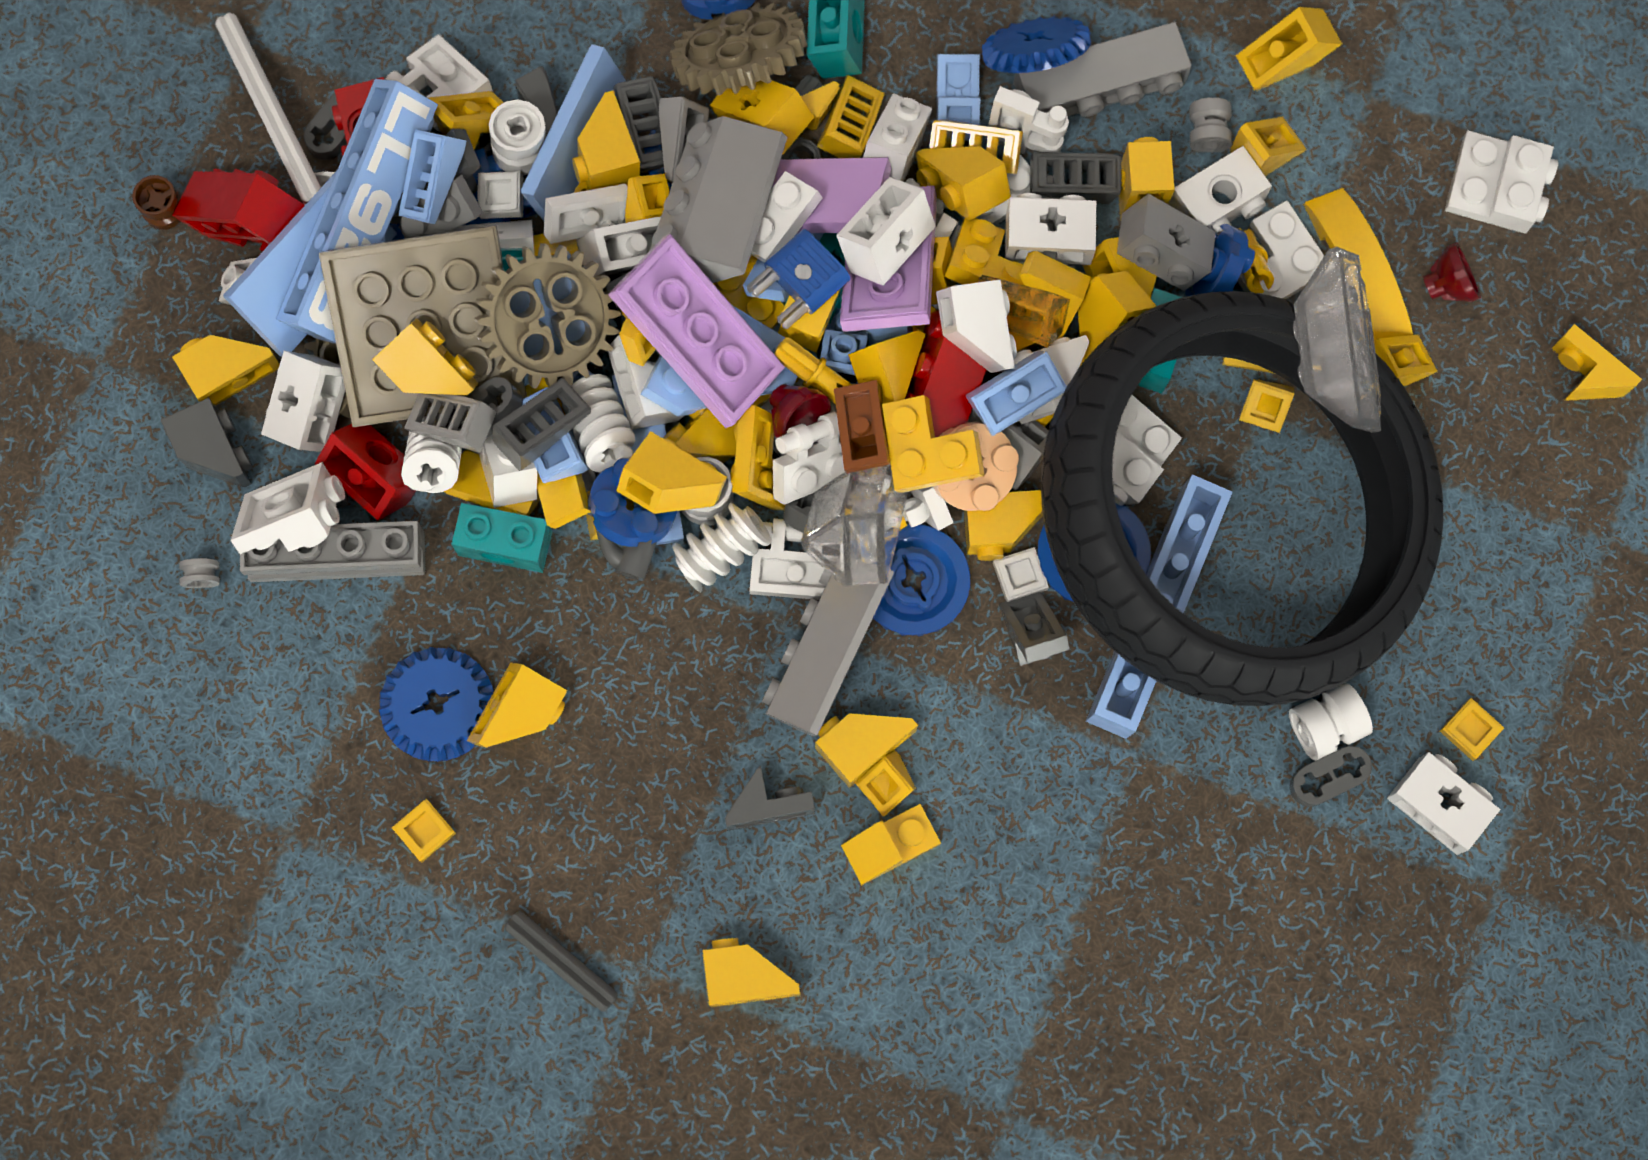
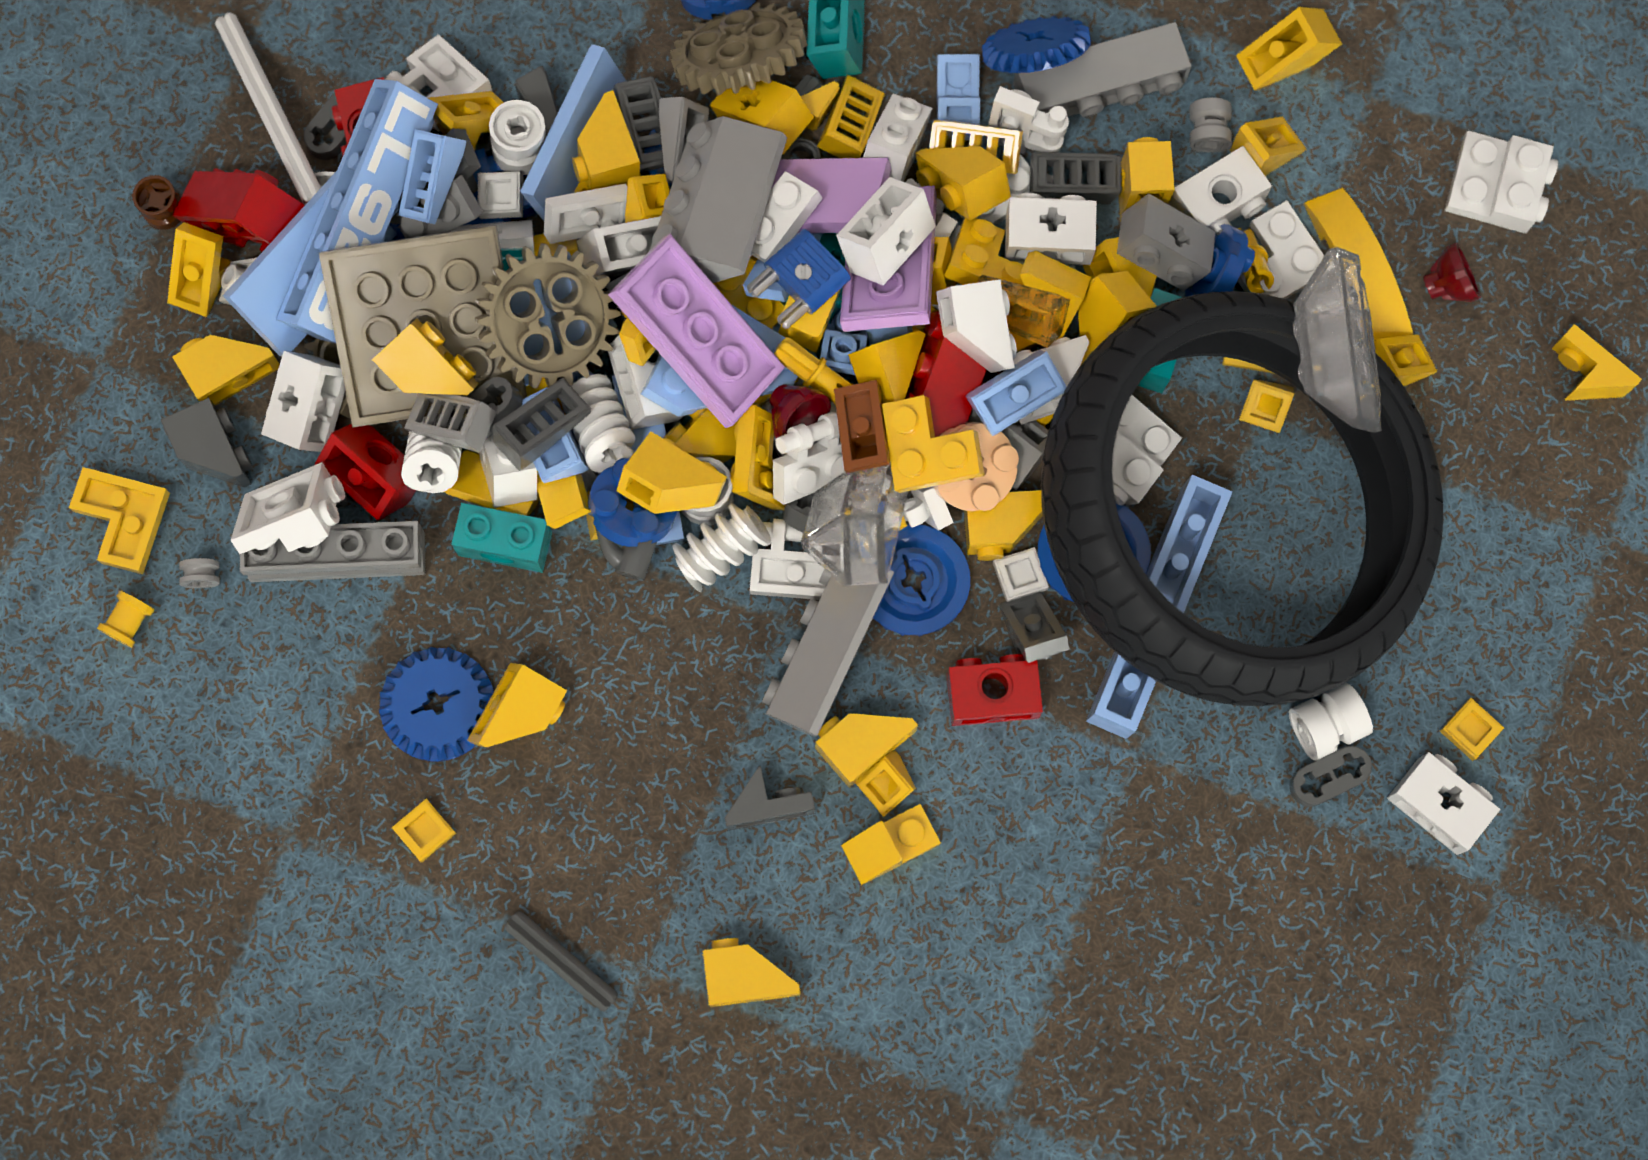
none -> yellow plate [69,467,170,575]
none -> yellow bush [97,590,155,648]
none -> yellow slope [167,222,232,317]
none -> red brick [946,654,1043,726]

